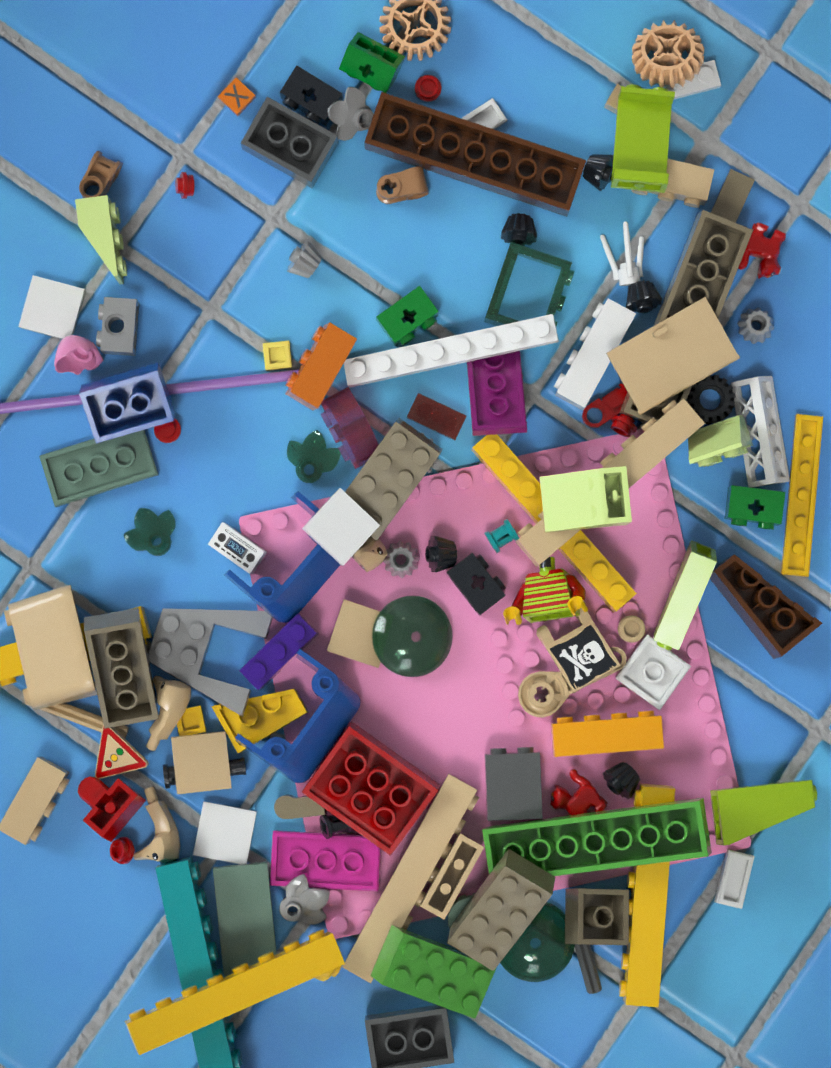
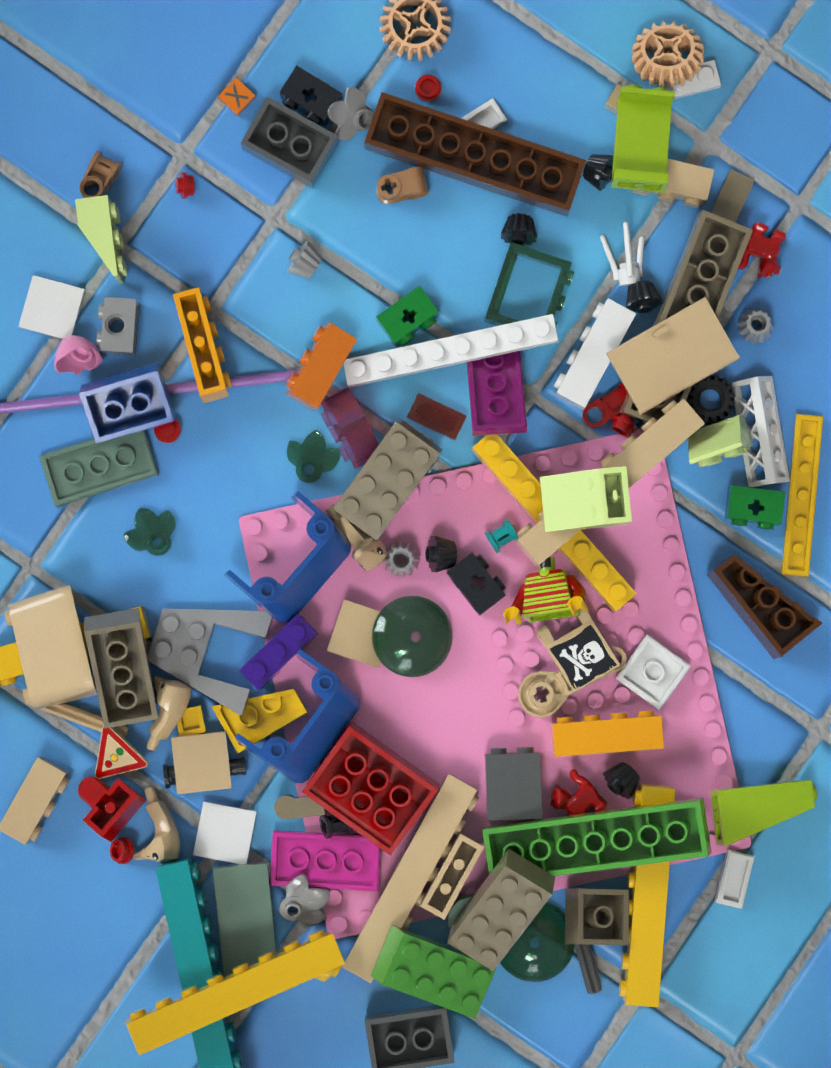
white tile [208,522,267,575] -> none
light yellow tile [263,341,292,371] -> none
white tile [302,488,380,566] -> none
green brick [339,32,405,93] -> none
tan tile [617,615,645,643] -> none
slope [653,540,717,650] -> none
none -> light orange brick [173,287,232,403]

